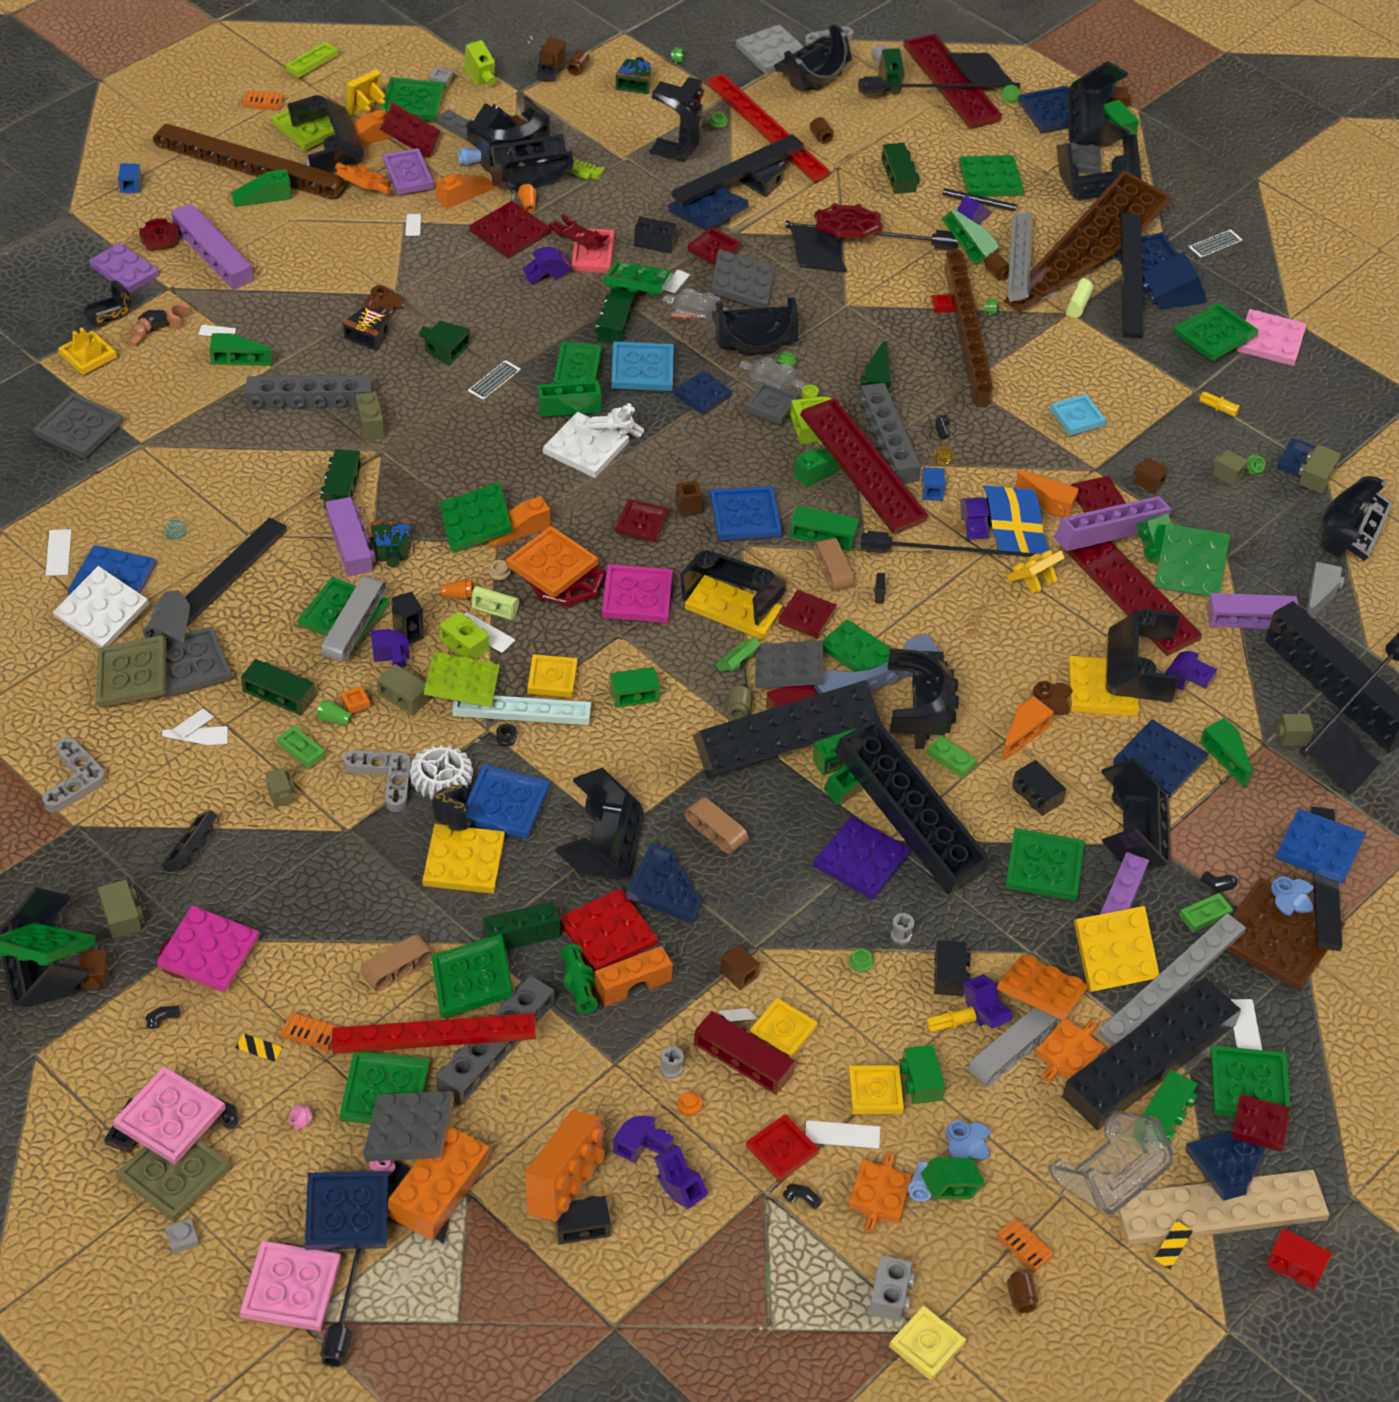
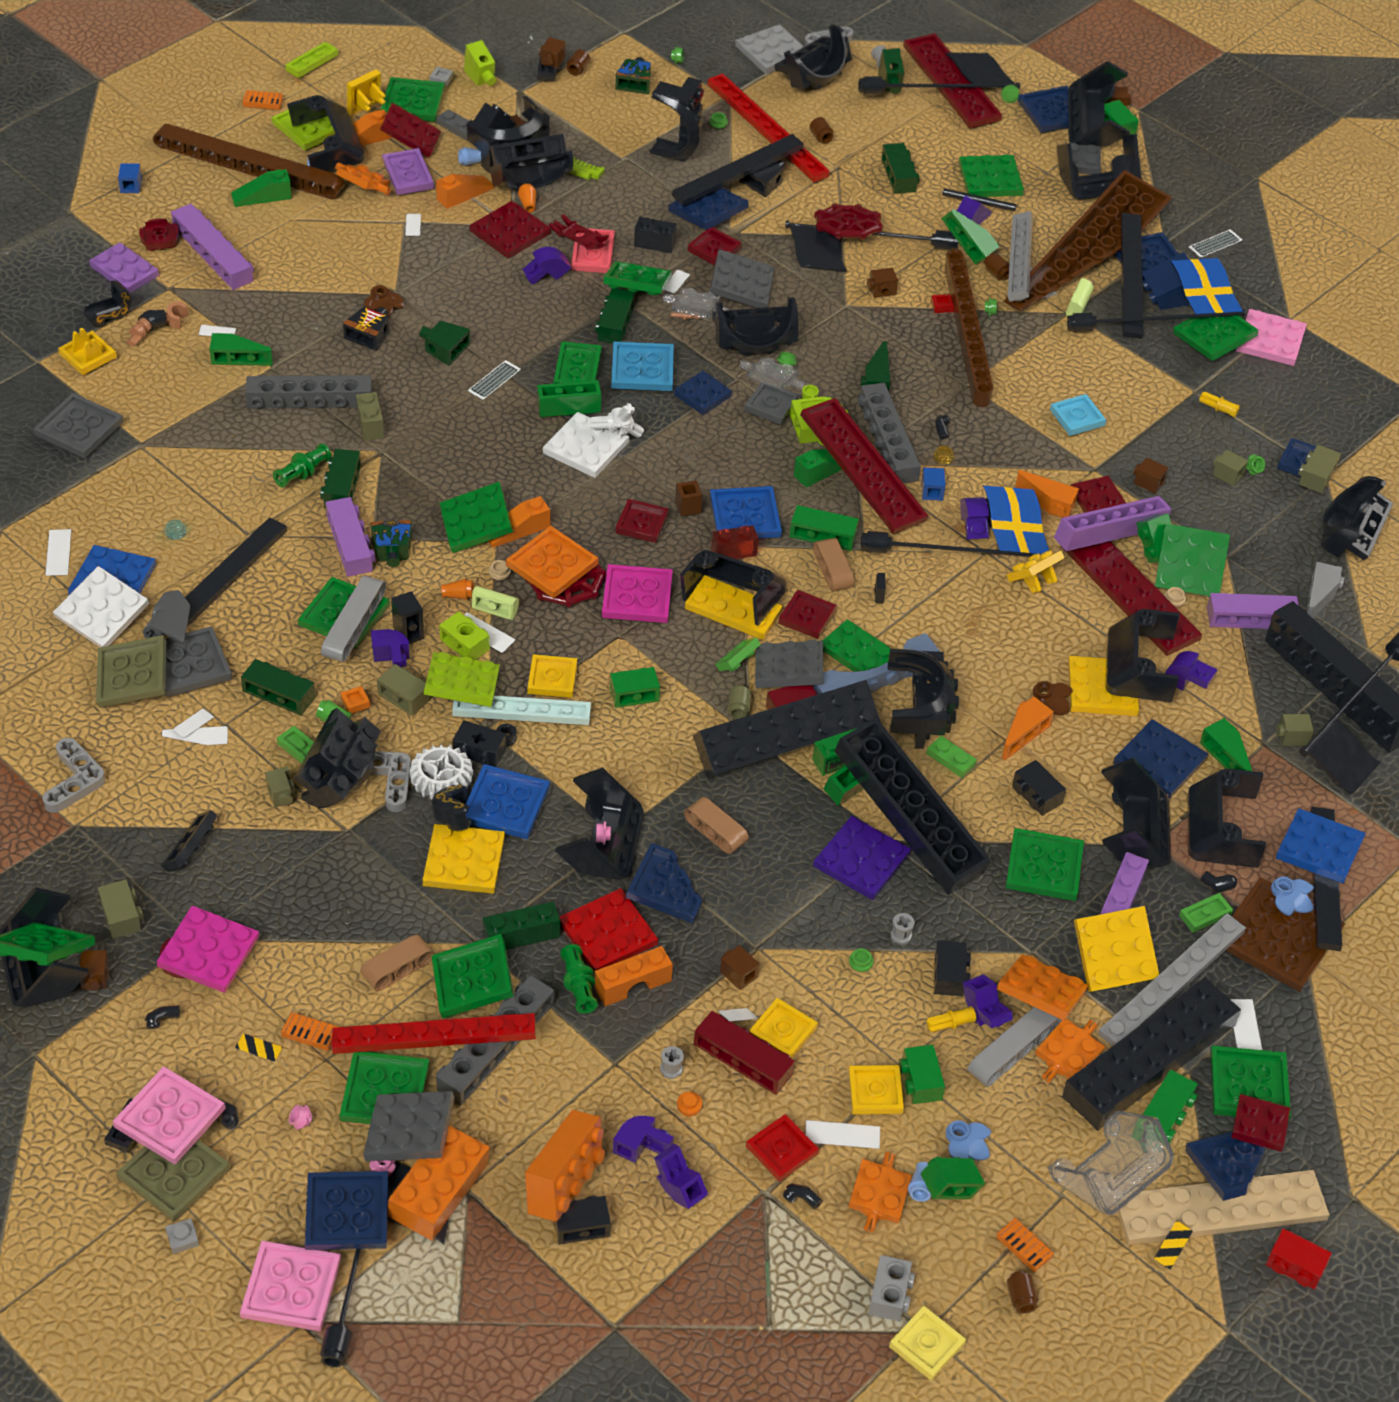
none -> green piece [273,443,332,488]
none -> black piece [294,708,381,808]
none -> black brick [452,720,506,767]
none -> bright pink plate [596,821,611,845]
none -> clear red brick [711,525,759,559]
none -> reddish brown brick [867,268,898,298]
none -> flag [1067,258,1247,333]
none -> tan plate [1164,587,1186,607]
none -> black windscreen [1187,768,1266,868]

